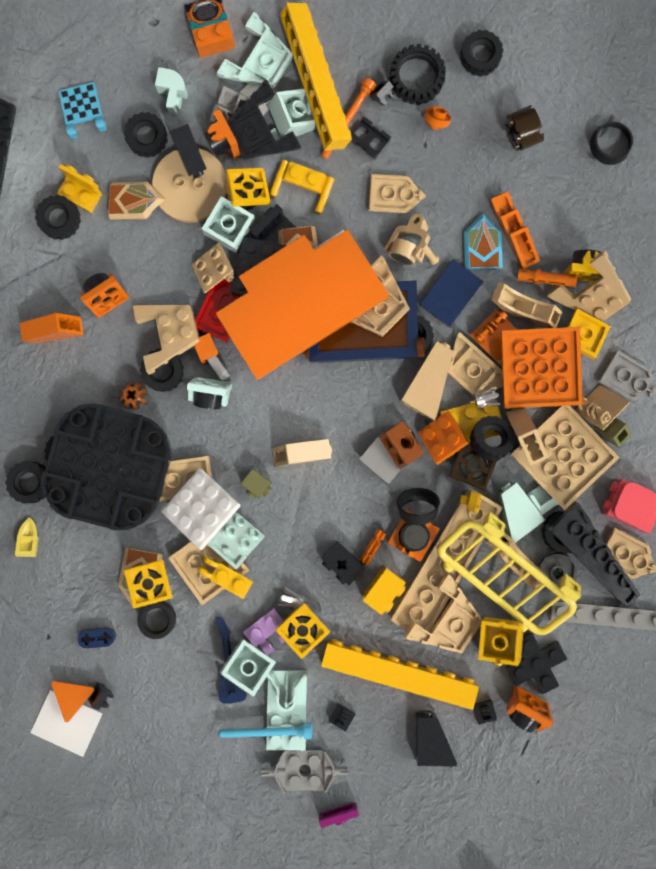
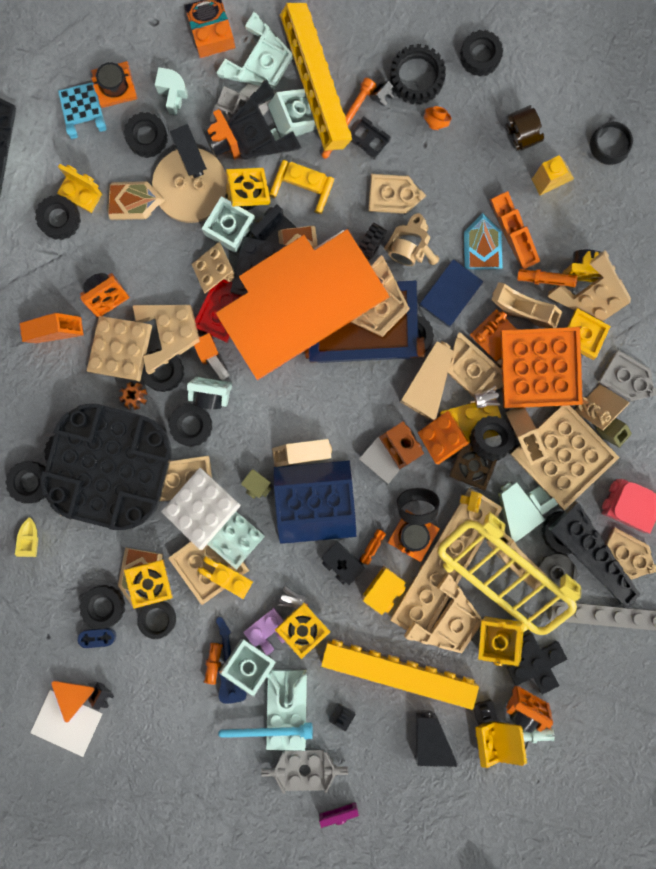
none -> black tyre [79,585,125,630]
none -> tan plate [87,316,152,382]
none -> piece [91,61,138,108]
none -> black tyre [169,404,213,447]
none -> orange pin [204,643,223,685]
none -> dark blue slope [273,460,357,544]
none -> black tyre [359,223,387,260]
none -> yellow bracket [475,721,527,768]
none -> light aqua pin [523,728,554,743]
none -> yellow slope [532,155,574,196]

